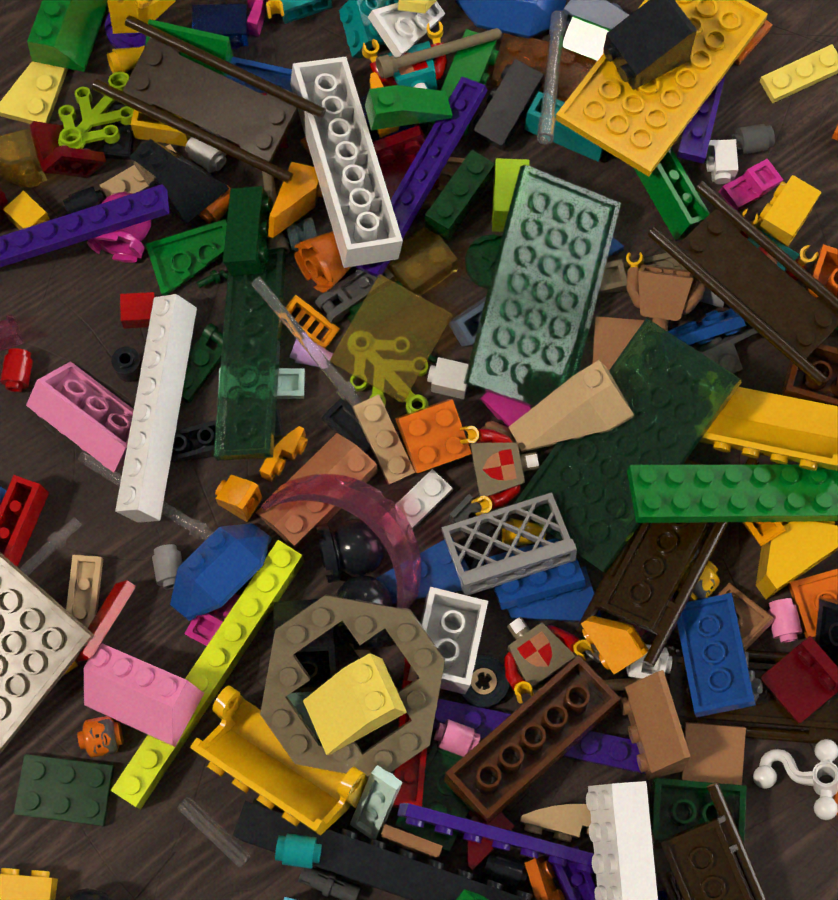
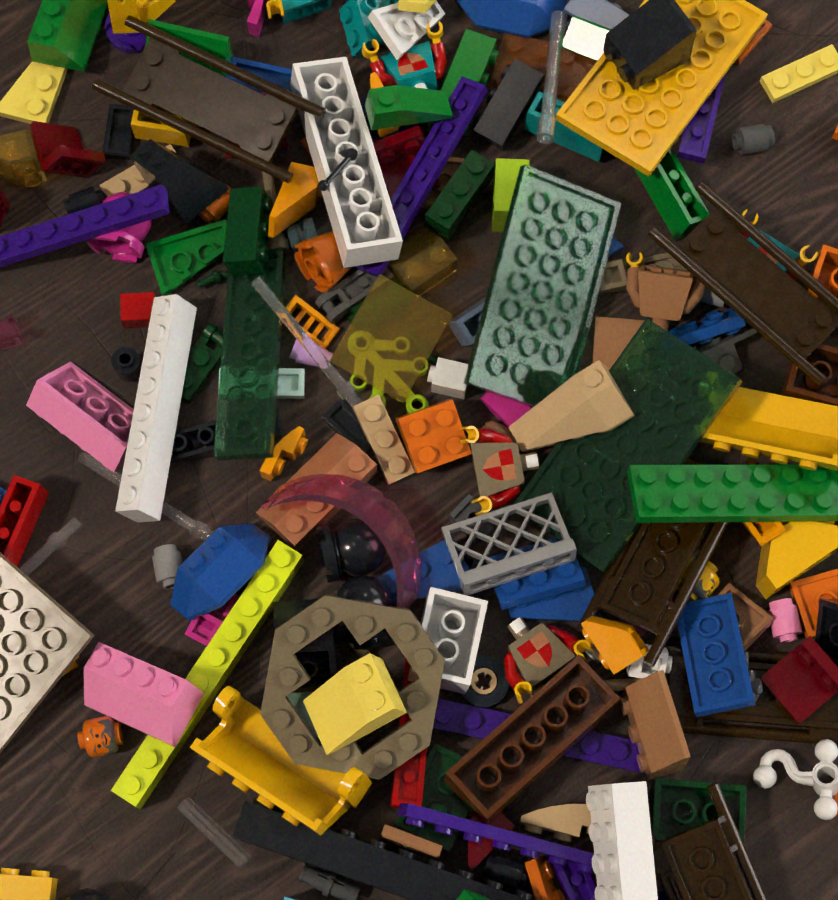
red brick [0,348,33,392] -> none
yellow brick [3,190,50,230] -> none
dark green plate [14,754,115,826] -> none
lime plant [58,72,134,149] -> none
tan plate [66,555,103,628] -> none
tile [76,580,135,662] -> none
yellow cone [107,46,145,73] -> none
white brick [185,137,226,173] -> none
clear blue brick [192,4,249,49] -> none
light orange slope [215,475,263,522] -> none
teal brick [275,833,322,869] -> none
light aqua plate [350,765,403,840] -> none
white plate [375,469,453,550] -> none
dark tan piece [376,28,502,79] -> none
bright pink brick [434,719,481,757] -> none
dark green tile [465,234,520,290] -> none
yellow cone [502,518,546,546] -> none
medium nougat tile [681,722,746,785] -> none
white brick [706,139,738,184] -> none
dark pink slope [719,159,783,211] -> none
yellow brick [755,175,821,247] -> none
none -> black hinge [318,148,358,191]

